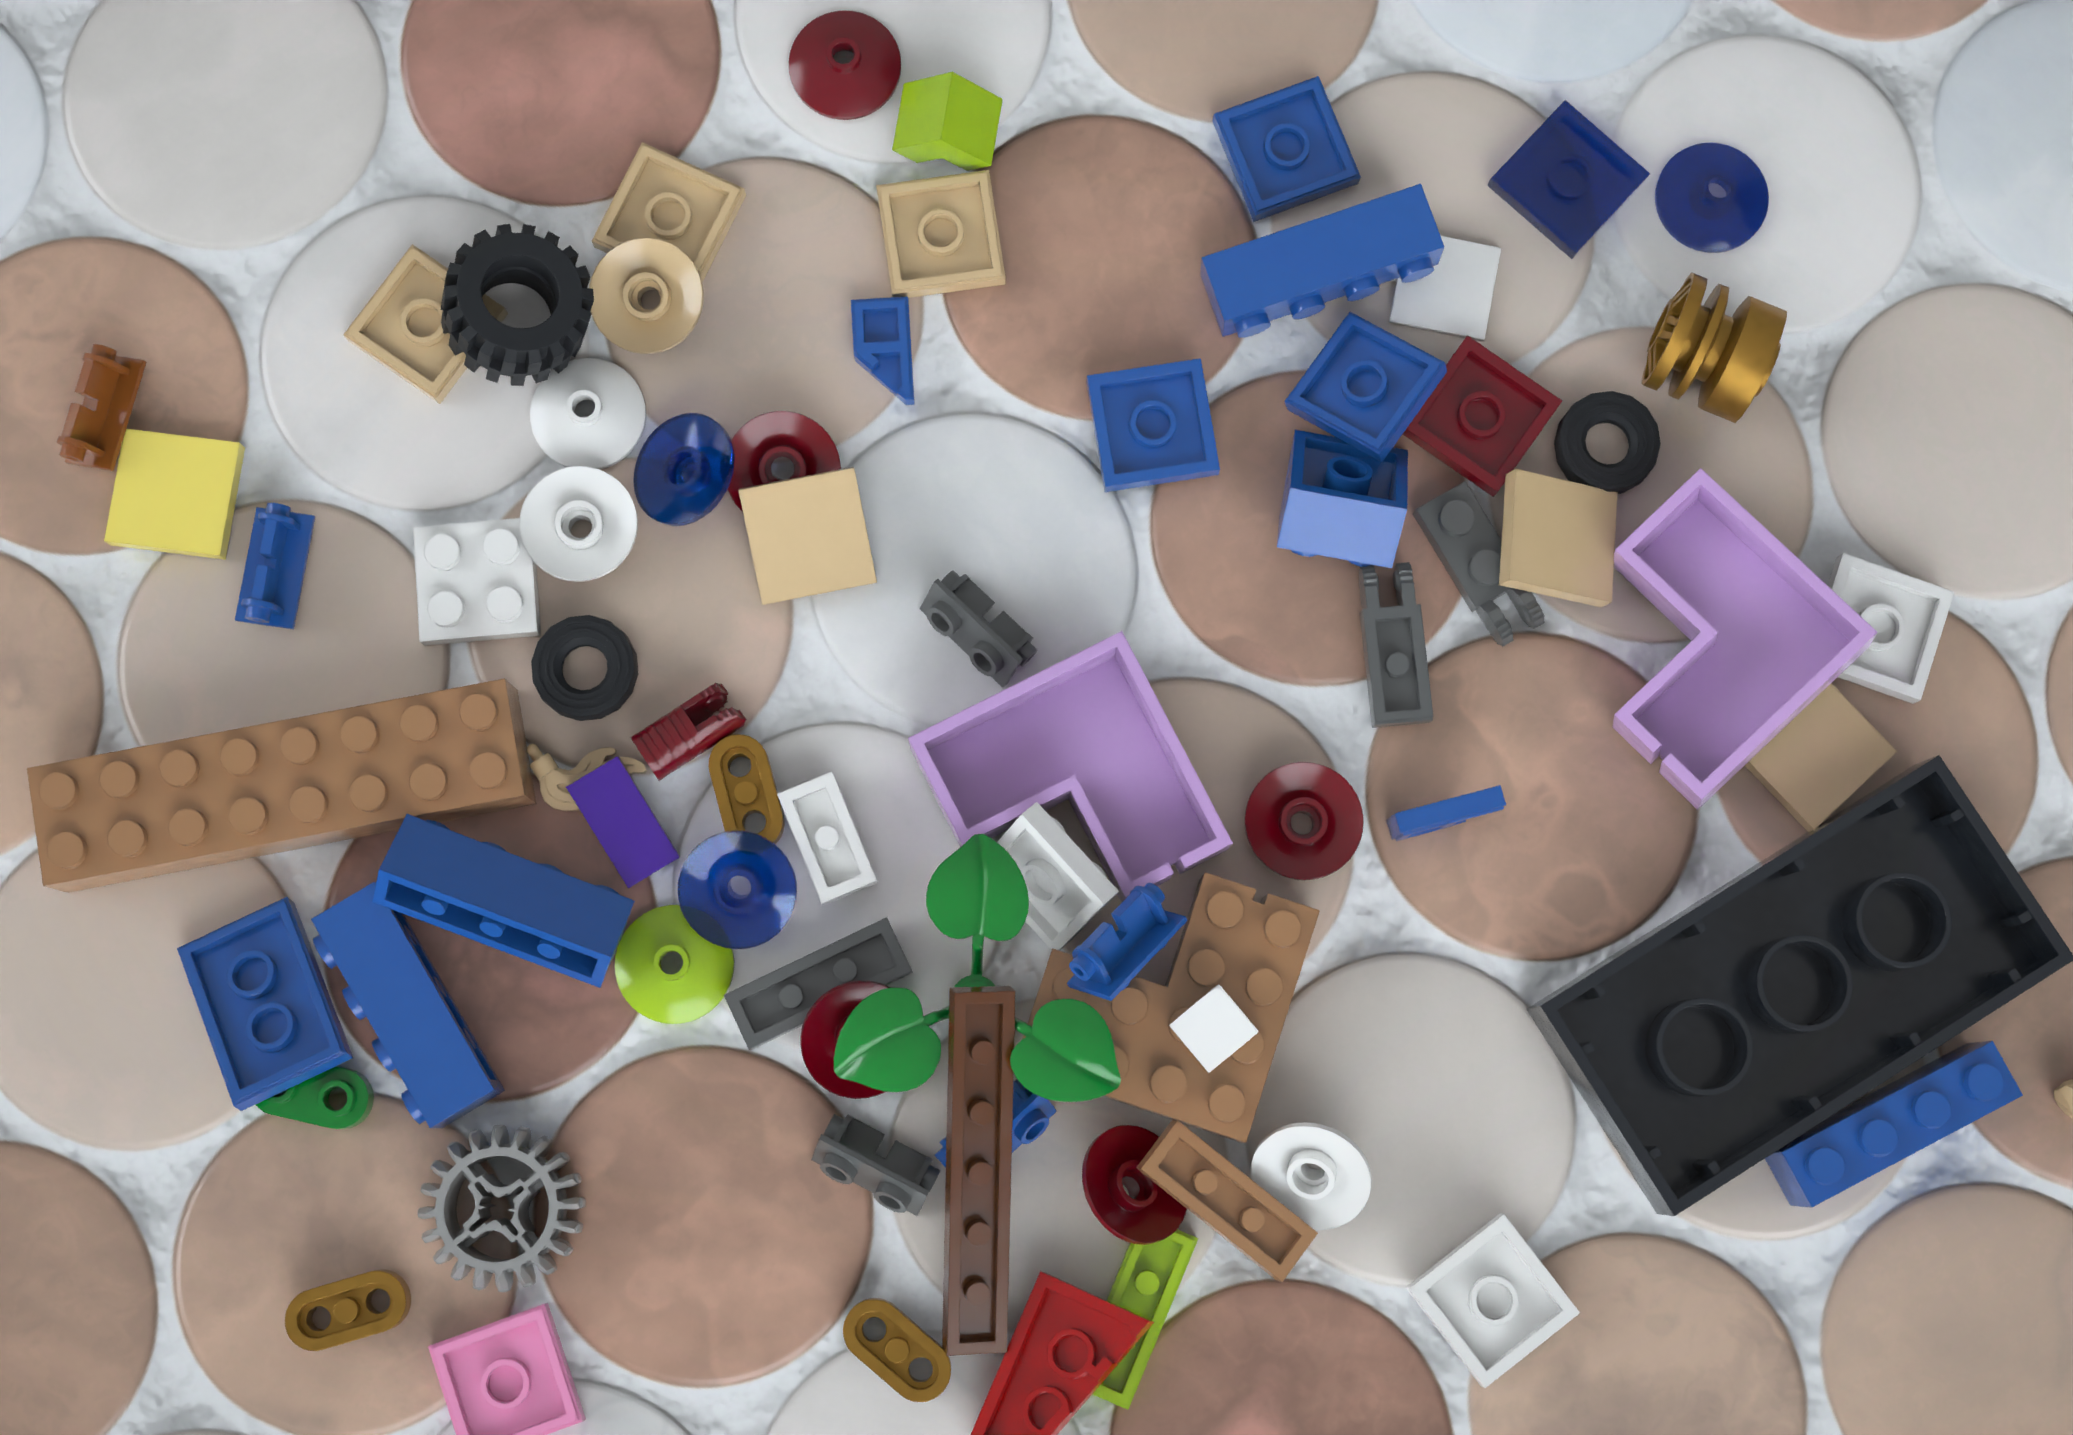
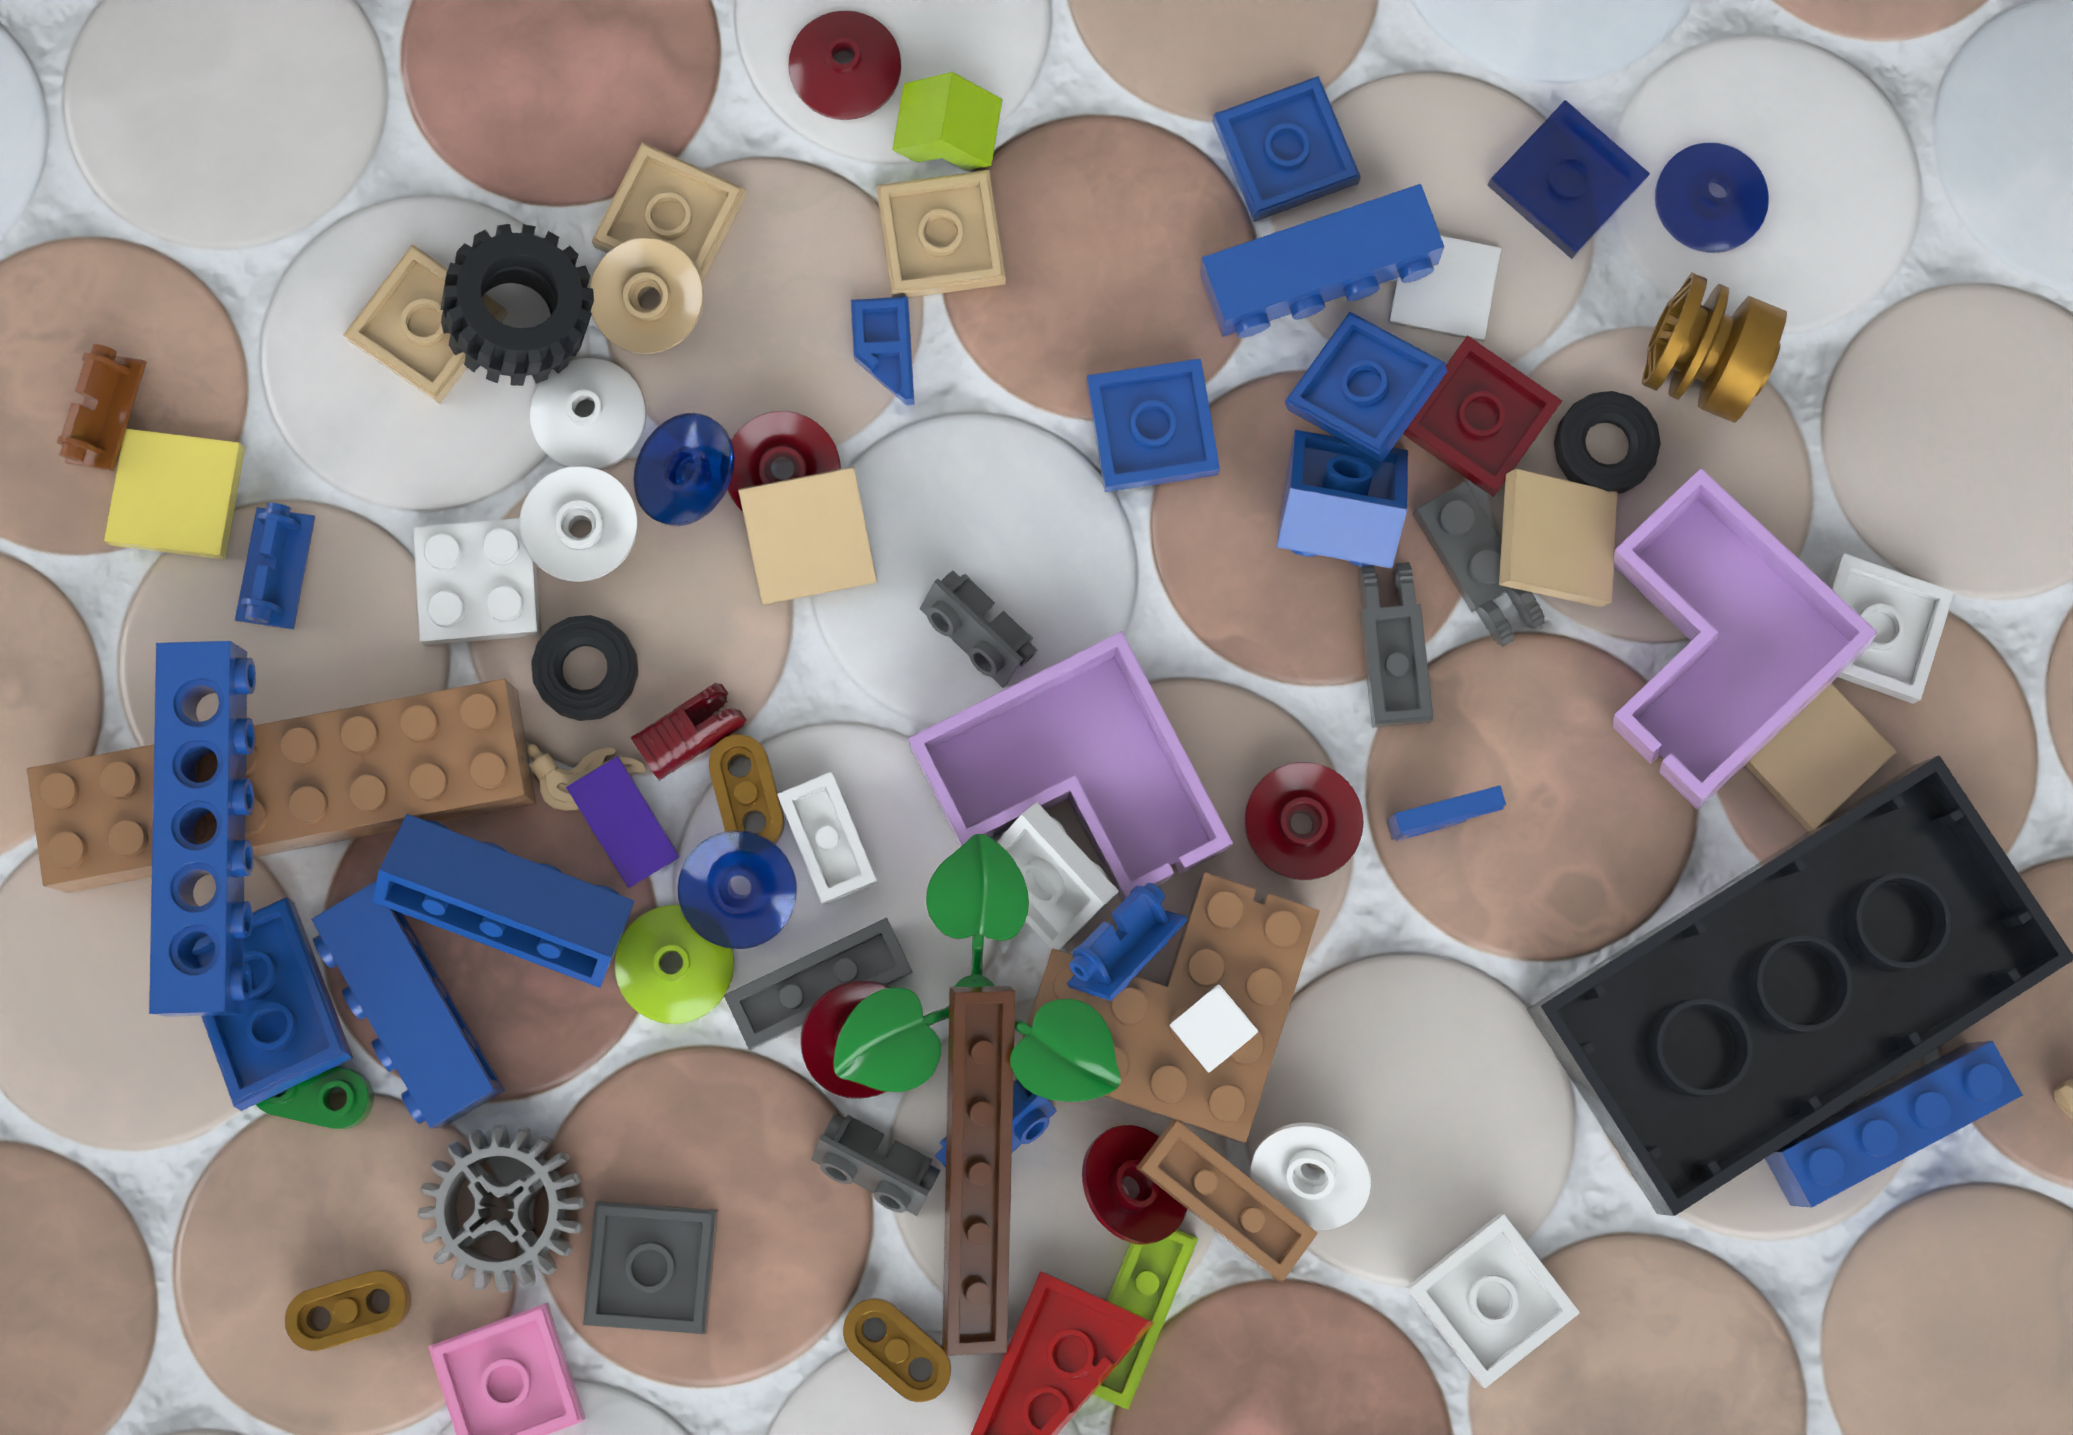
none -> blue brick [149,641,256,1017]
none -> dark grey tile [583,1201,718,1334]

